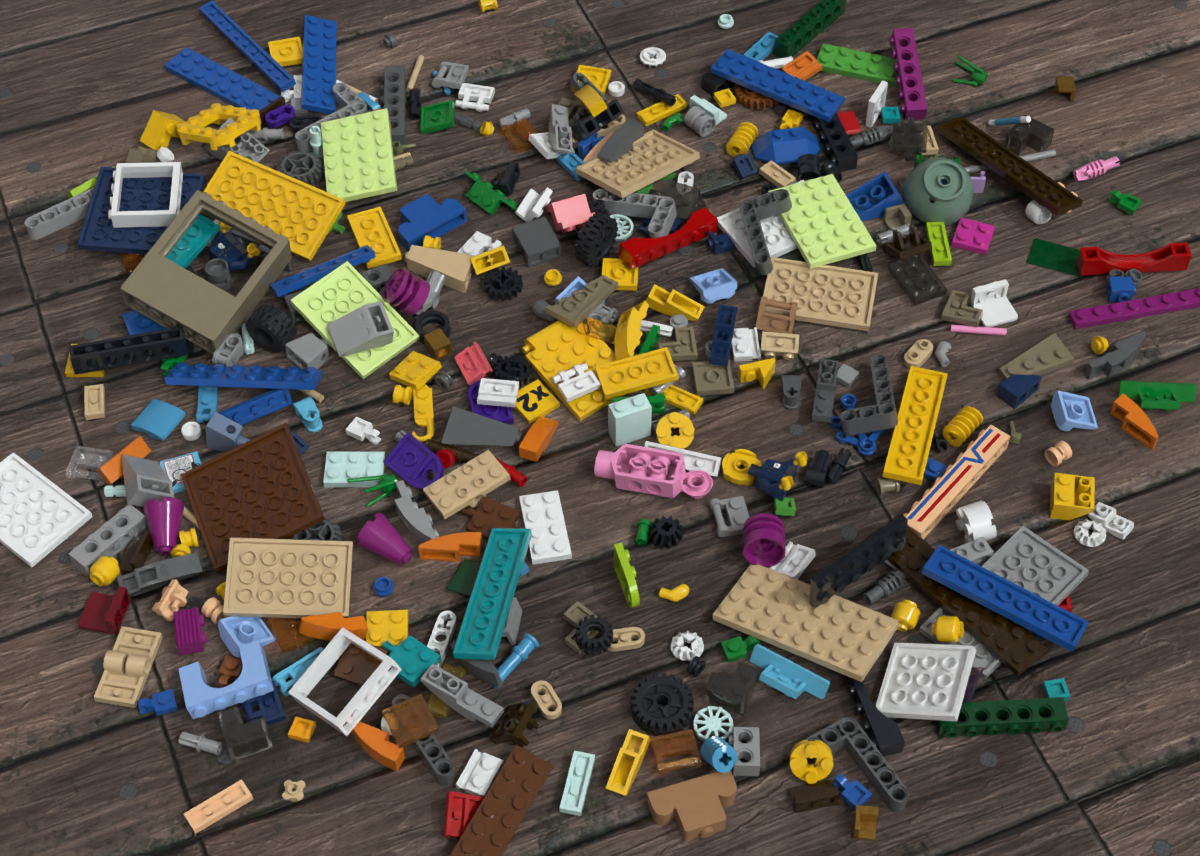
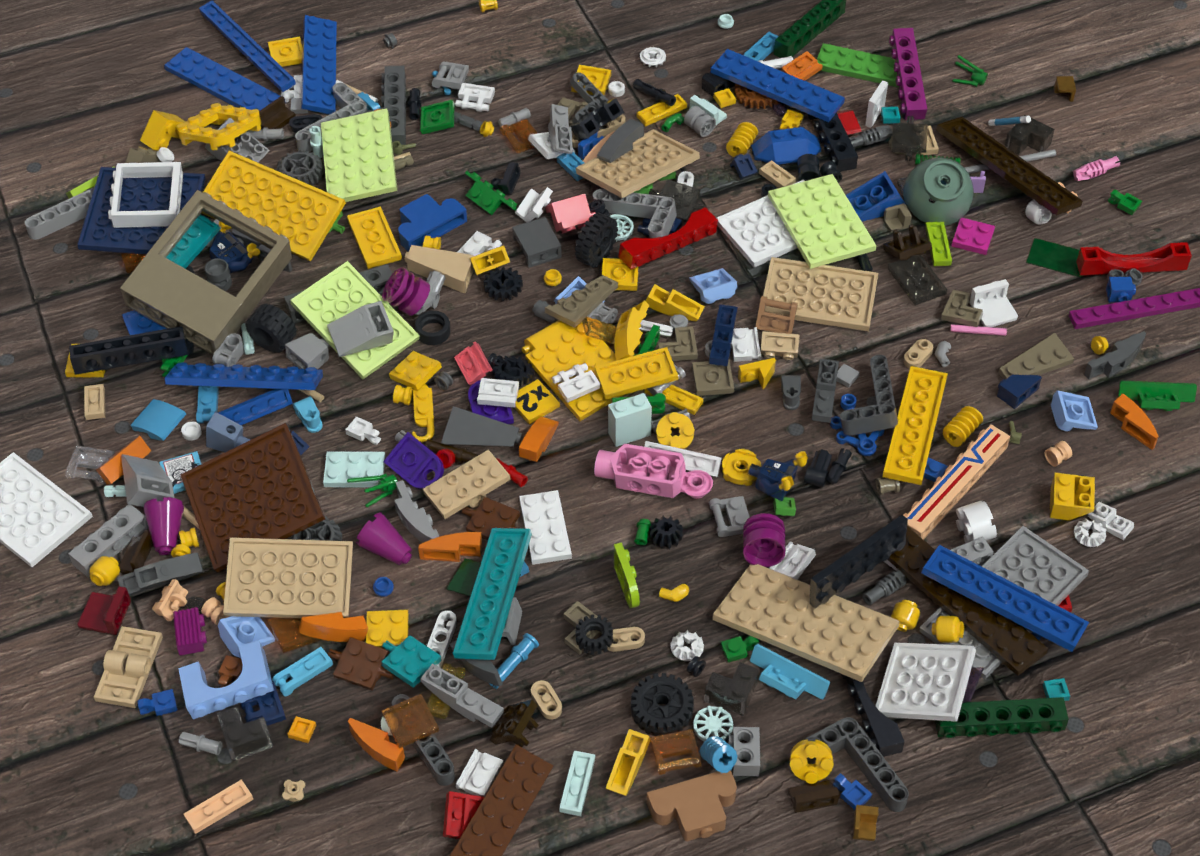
dark purple beam [265,105,295,128] -> none
blue plate [269,245,376,297] -> none
white window [288,627,402,736] -> none
tan bar [406,55,425,93] -> none
pearl gold panel [424,328,452,361] -> none
yellow slope [574,84,608,117] -> none
dark blue bracket [706,231,735,255] -> none
dark grey beam [739,189,792,275] -> none
light grey pin [875,223,909,245] -> none
black hand [933,433,948,453] -> none

